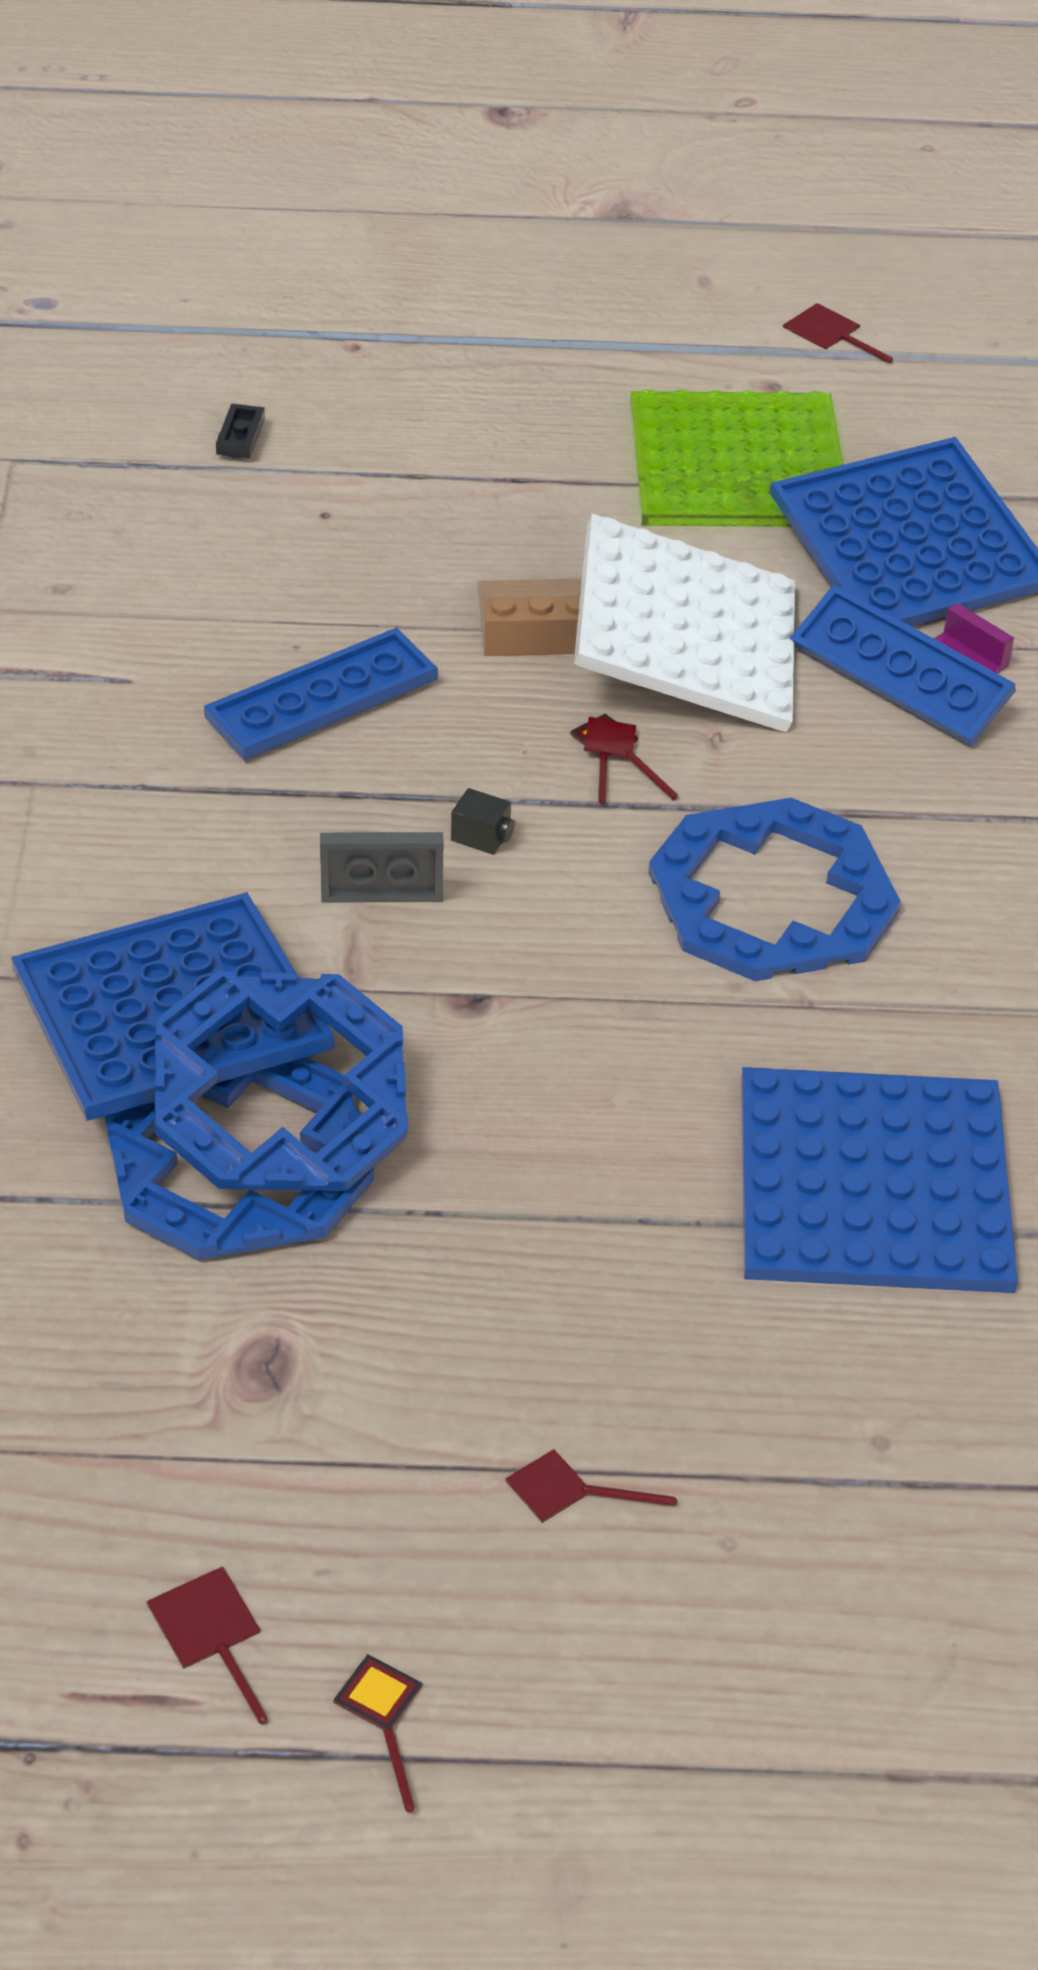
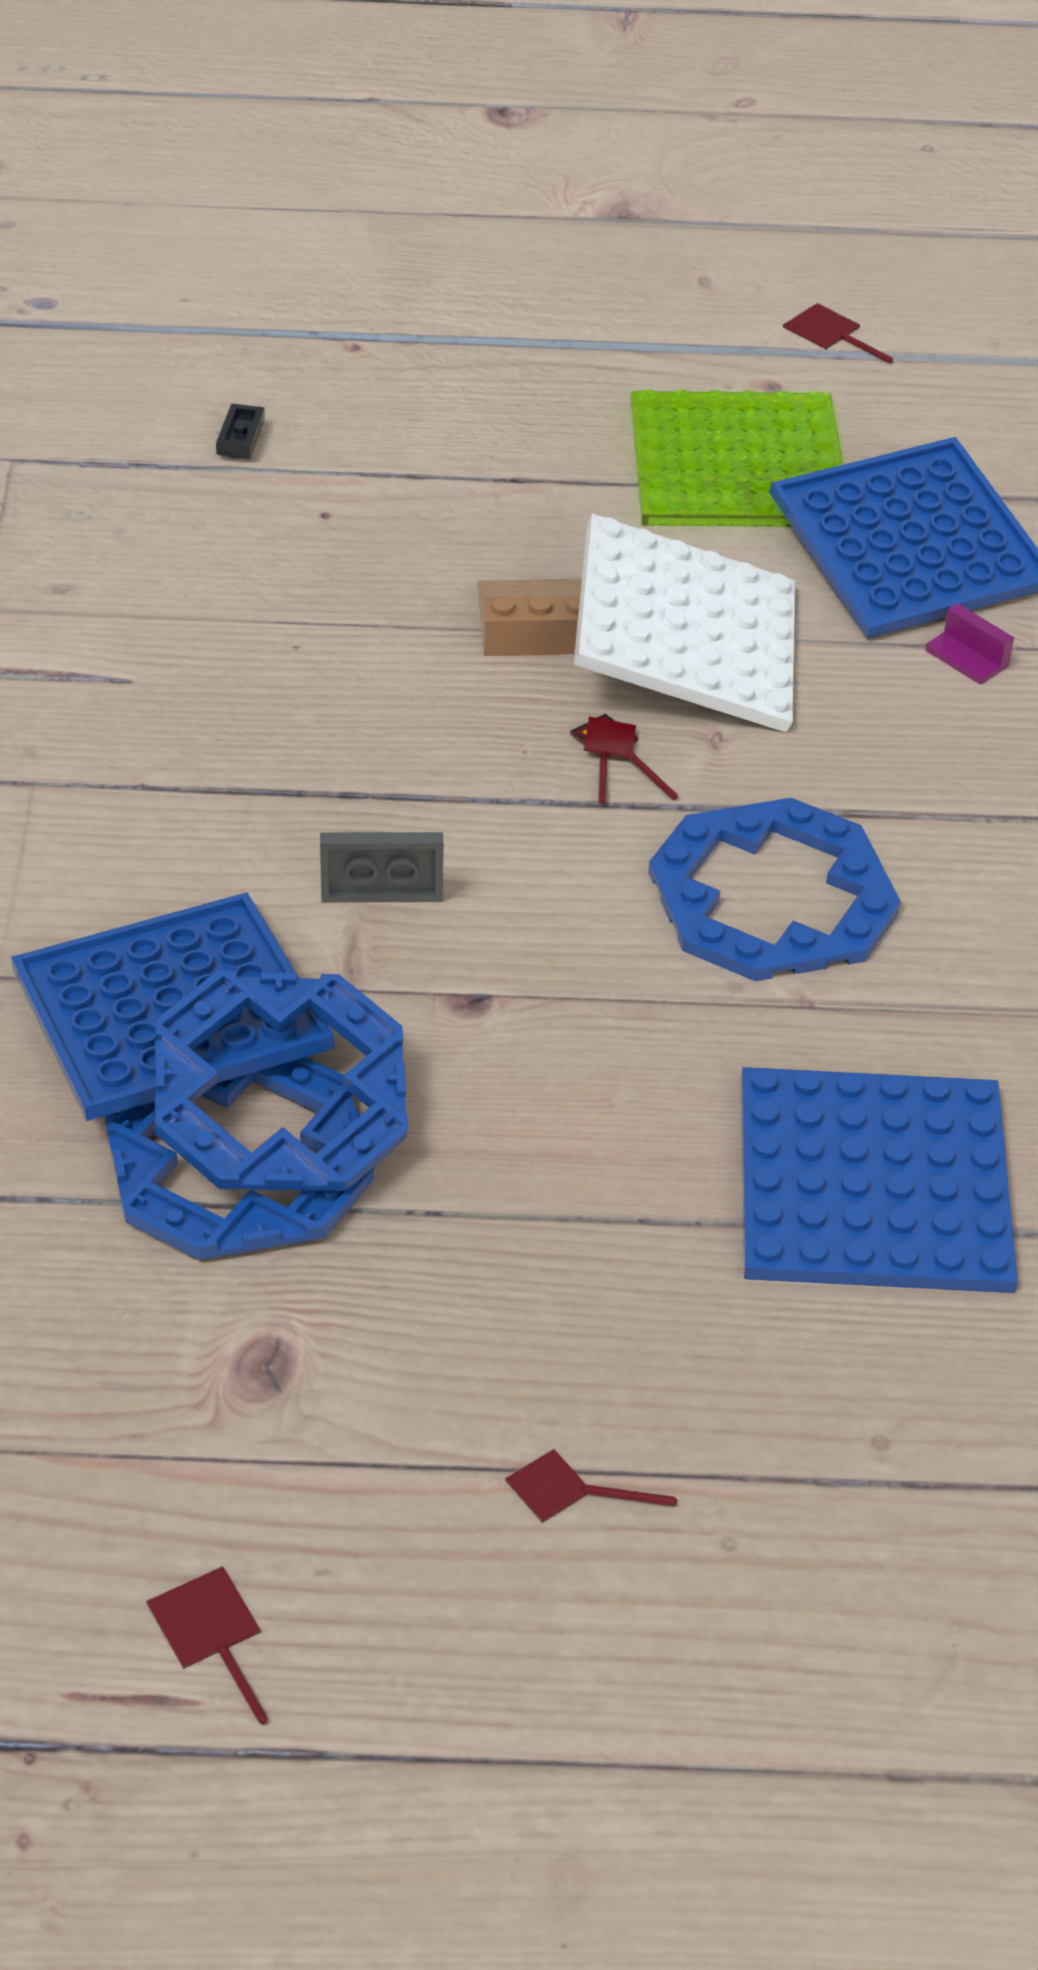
blue plate [204,628,438,760] -> none
piece [333,1654,423,1813] -> none
pearl dark grey brick [451,788,515,855] -> none
blue plate [790,584,1016,747] -> none

